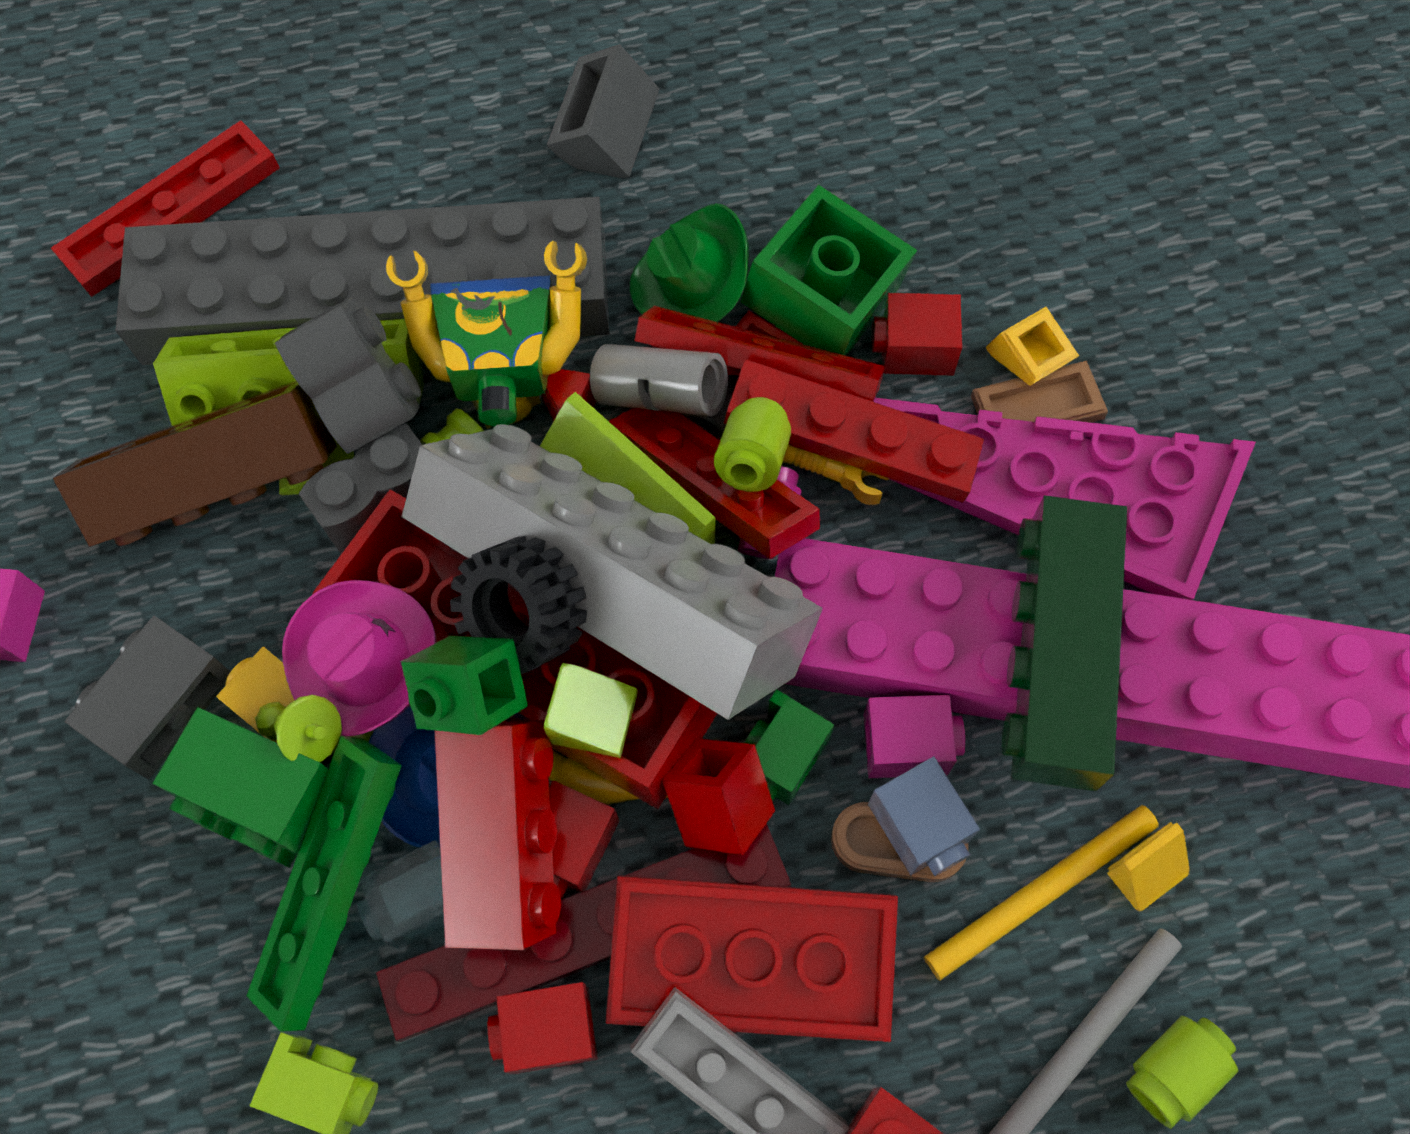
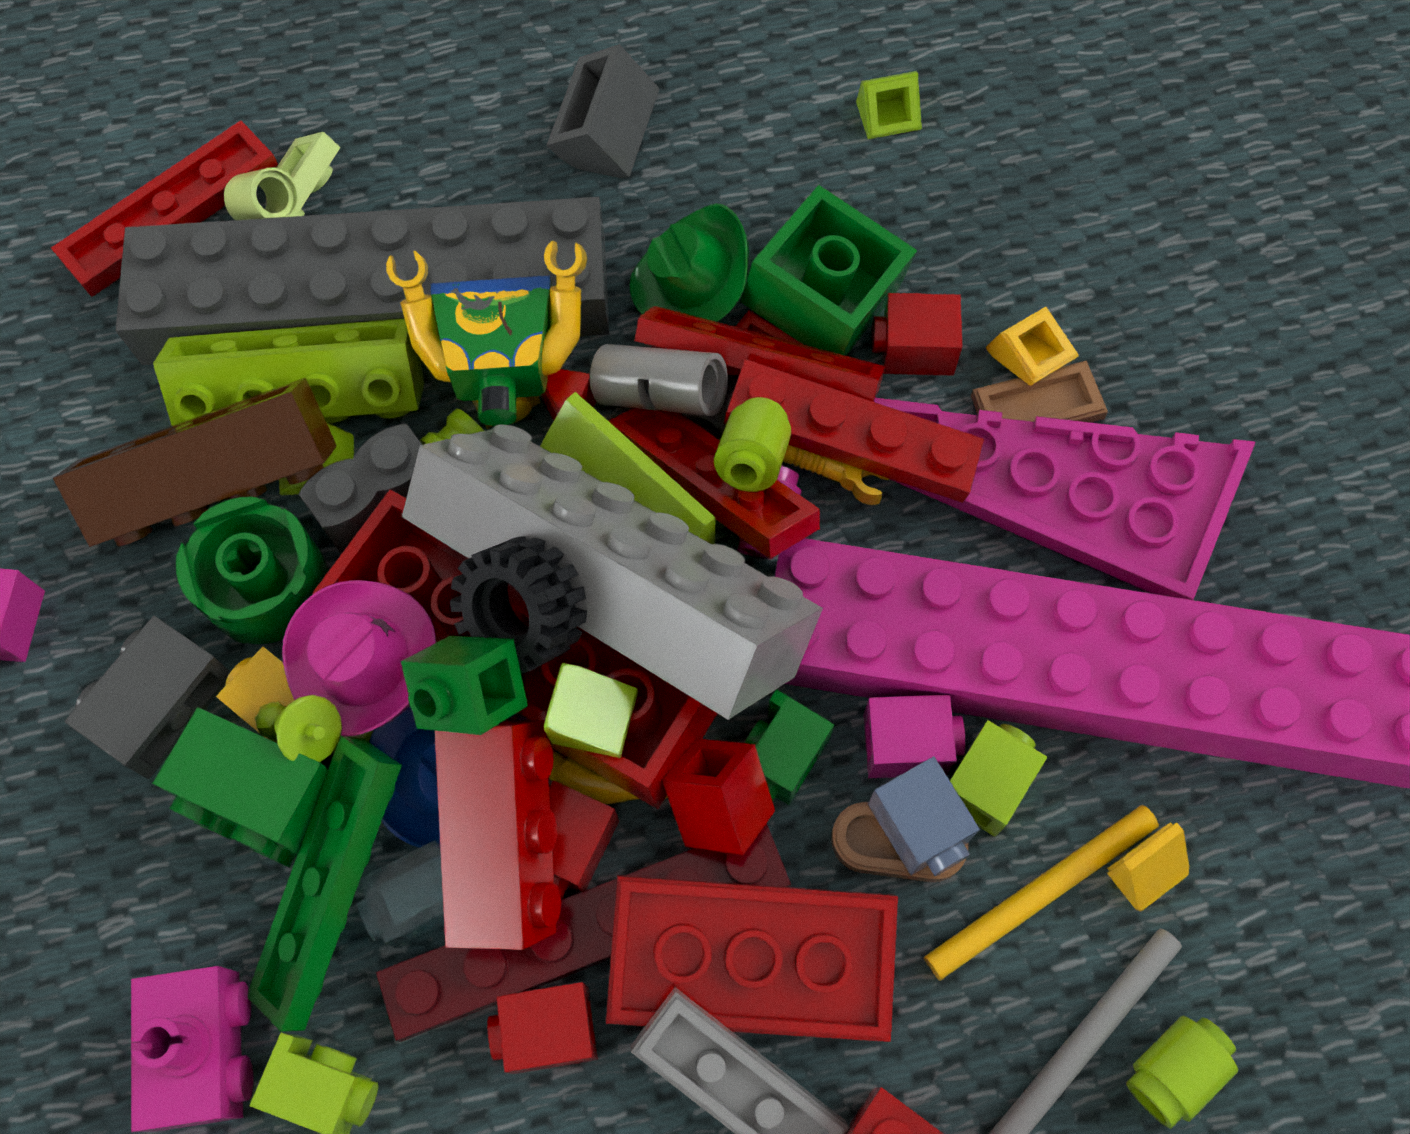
dark grey brick [275,297,421,454] -> none
dark green brick [1002,495,1127,791] -> none
none -> dark pink brick [131,966,253,1132]
none -> green brick [176,497,328,644]
none -> yellowish green plate [224,132,341,220]
none -> lime slope [856,71,922,139]
none -> lime brick [949,720,1047,837]

